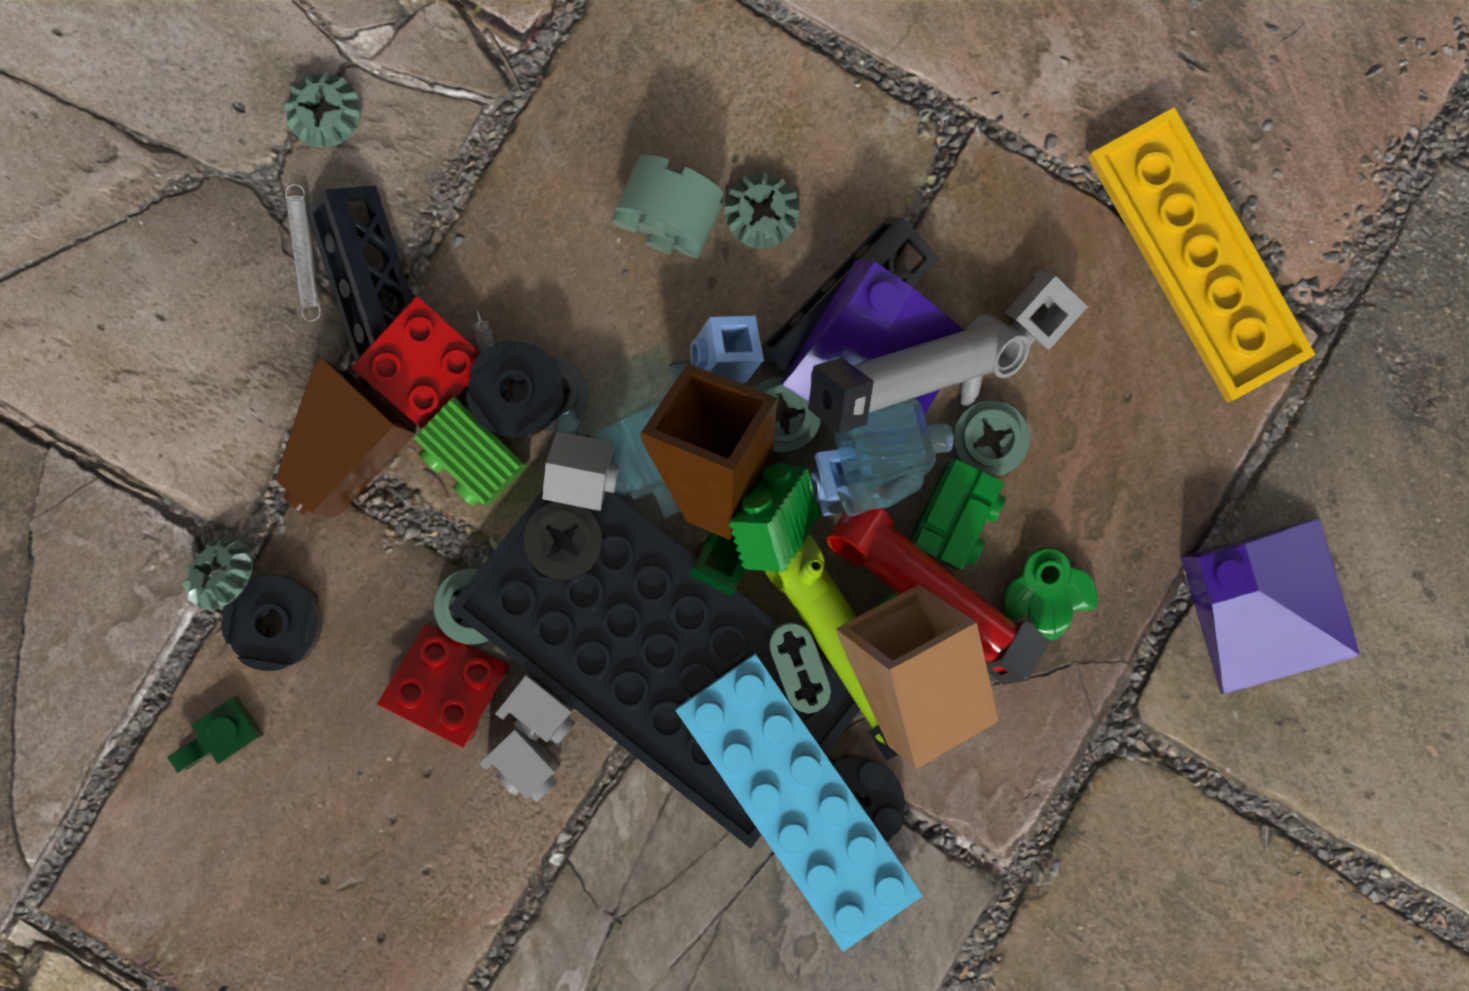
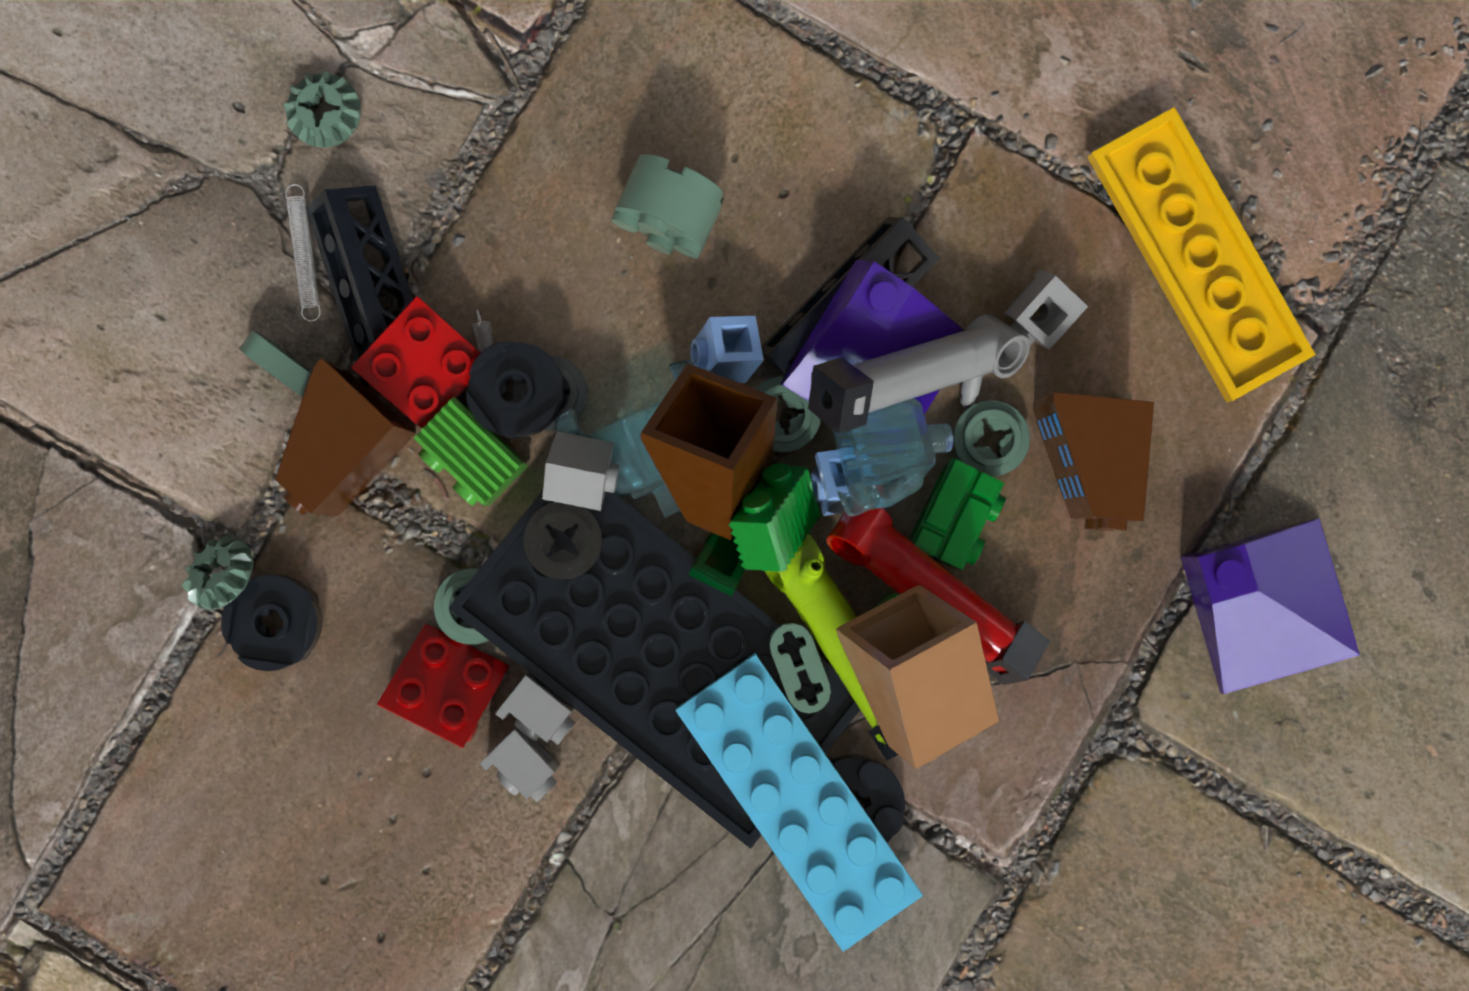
dark green plate [167,696,263,773] -> none
sand green gear [724,172,800,249] -> none
green plate [1003,547,1098,640] -> none
none -> sand green beam [239,329,312,397]
none -> reddish brown slope [1033,392,1154,531]

